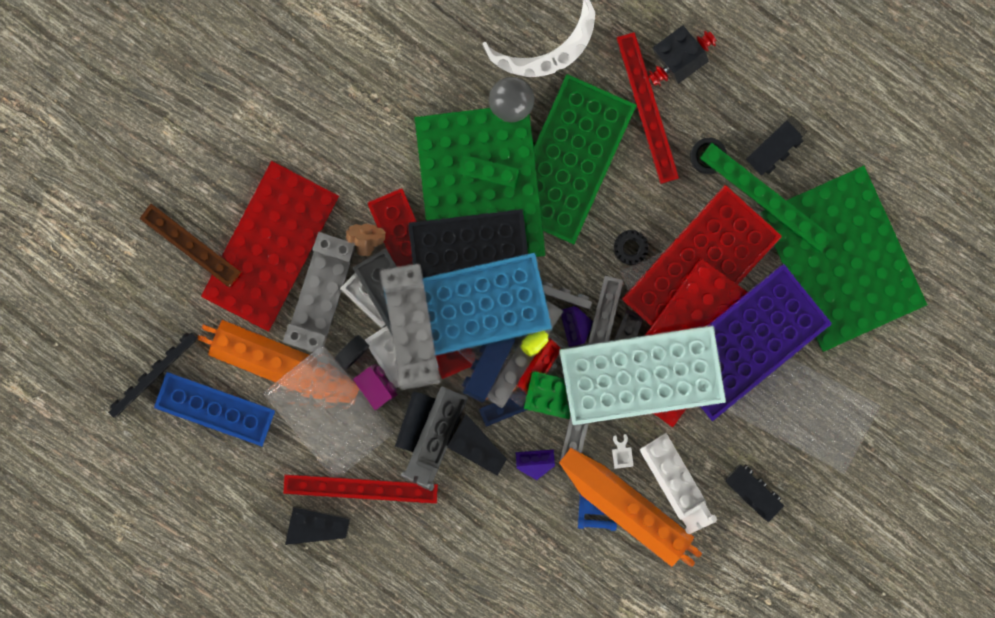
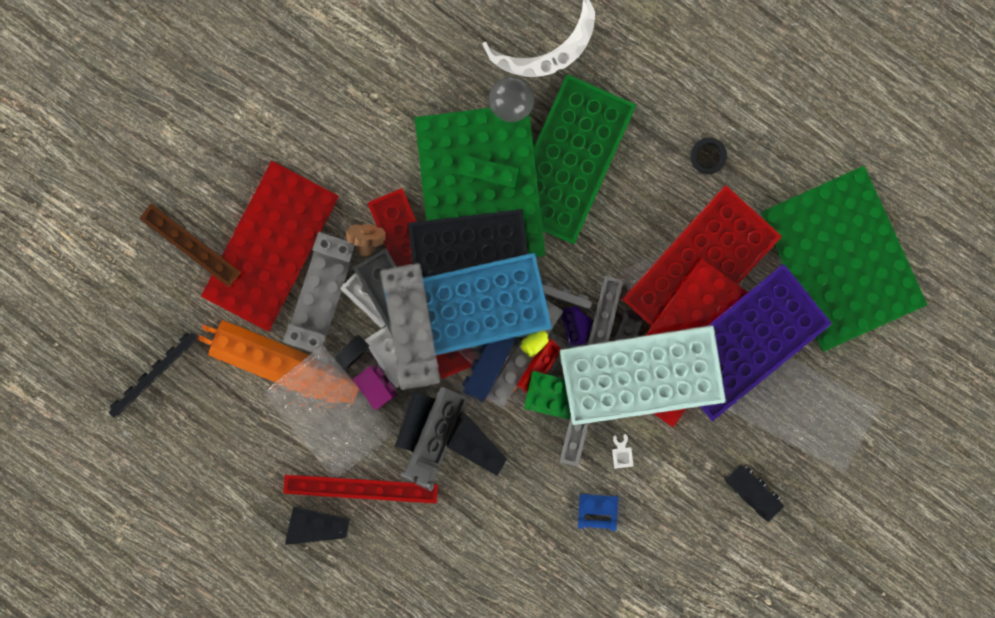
blue plate [154,372,276,447] -> none
dark blue plate [479,391,527,427] -> none
dark purple slope [515,449,555,480] -> none
orange hinge [559,448,702,567] -> none
black tyre [614,230,649,265] -> none
red plate [616,32,679,184] -> none
white hinge [639,433,717,534] -> none
black brick [648,25,717,86] -> none
green plate [699,143,833,252] -> none
black wedge [746,115,807,176] -> none

